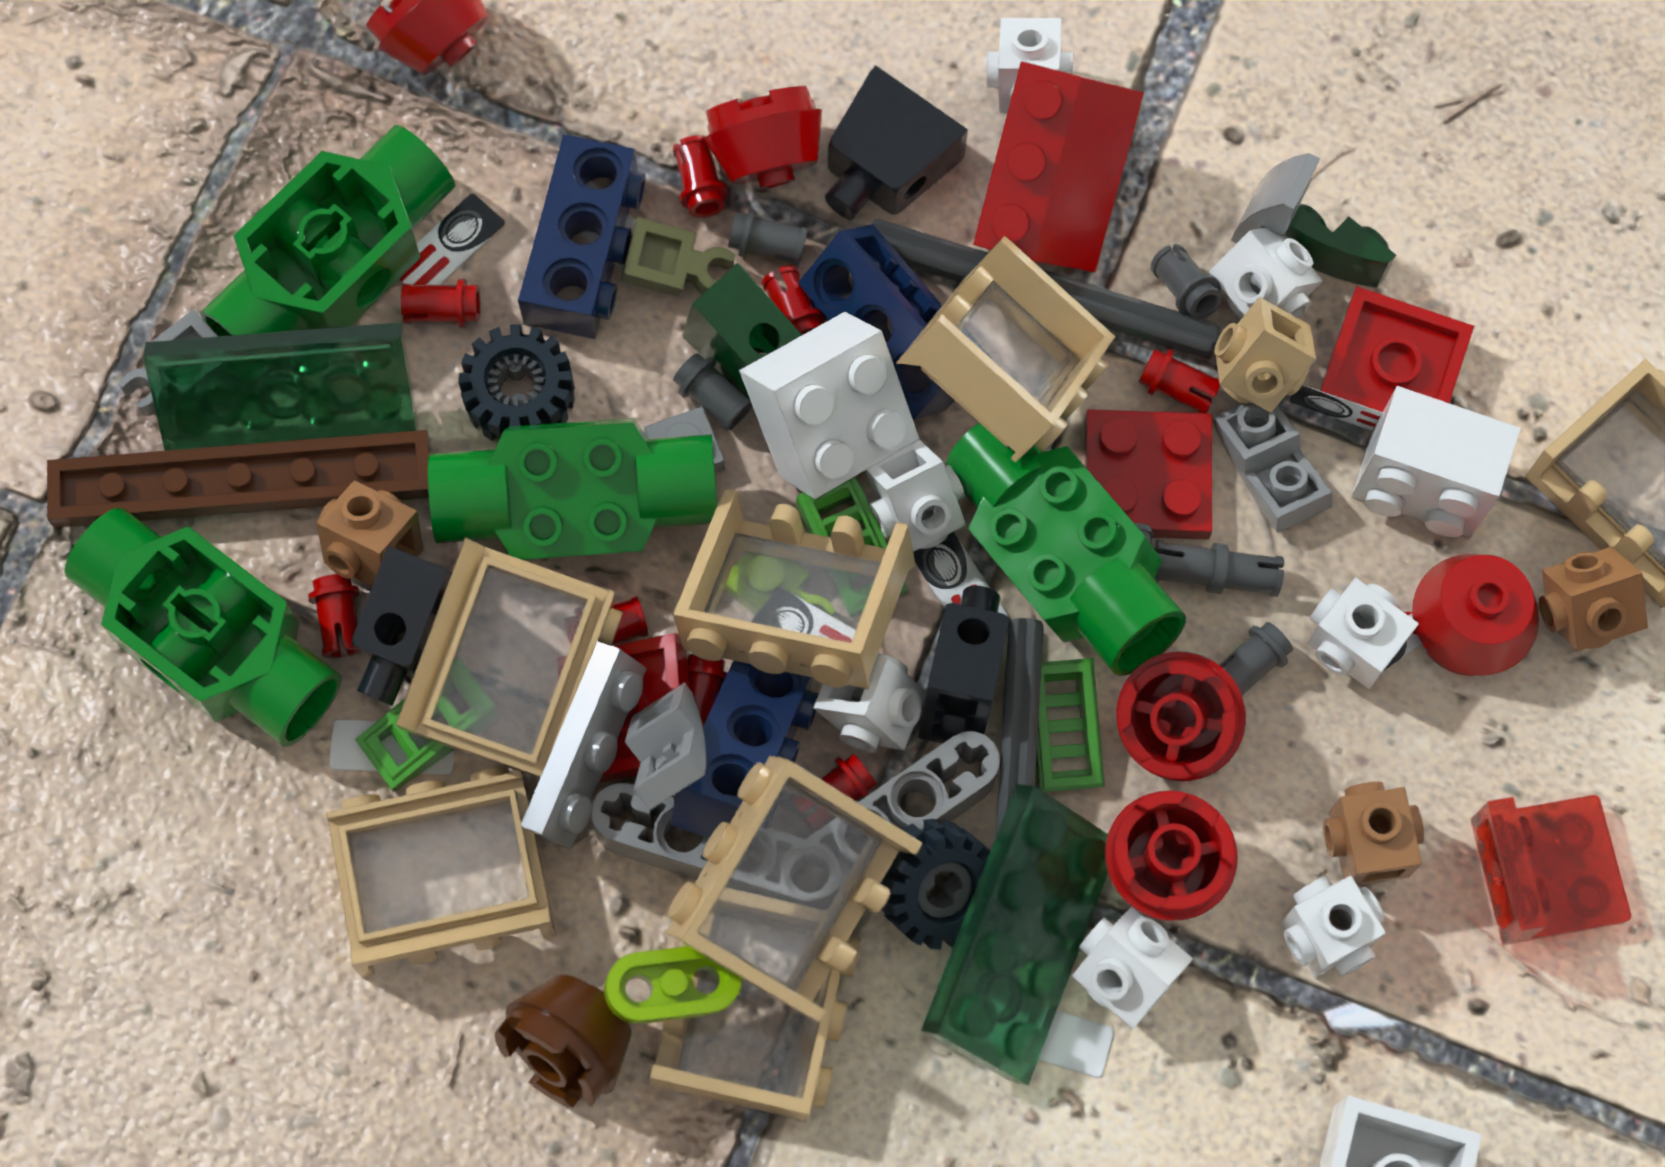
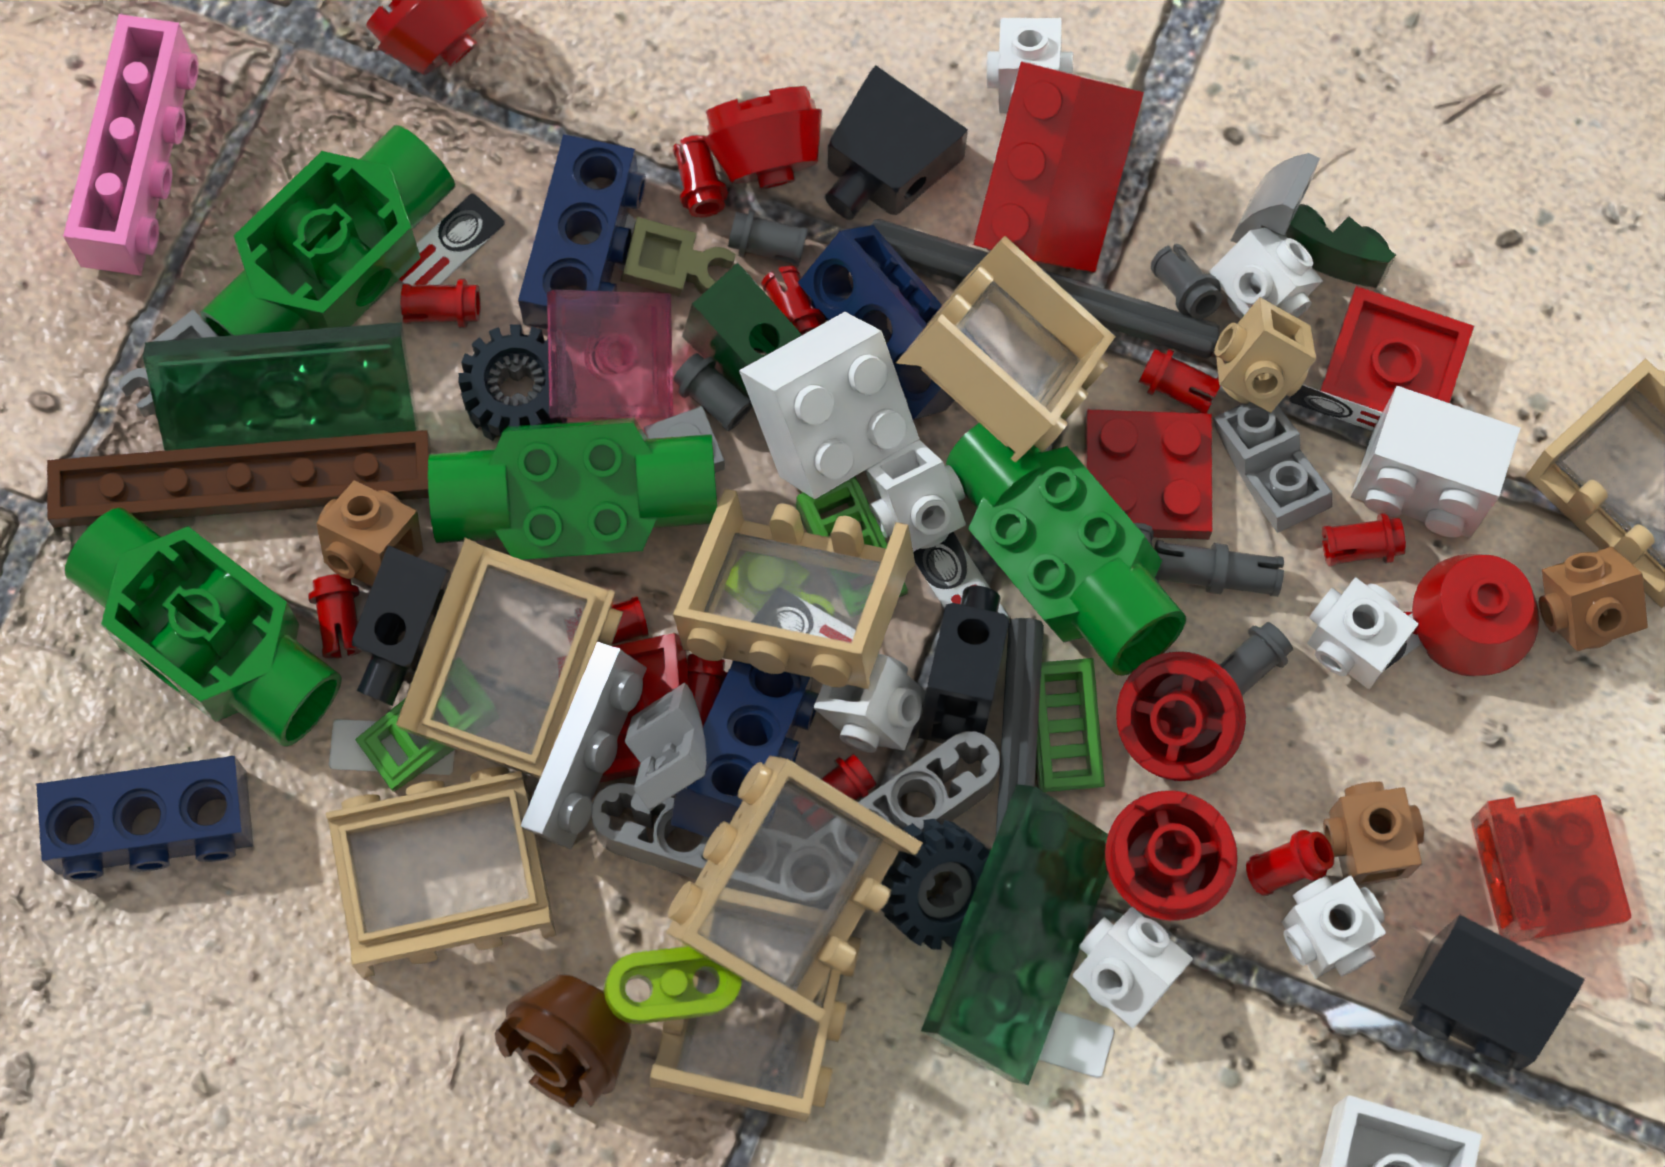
none -> dark blue brick [36,755,253,881]
none -> bright pink brick [63,14,198,276]
none -> clear pink plate [547,290,673,420]
none -> red pin [1246,830,1334,896]
none -> red pin [1322,513,1406,567]
none -> black slope [1399,915,1585,1072]

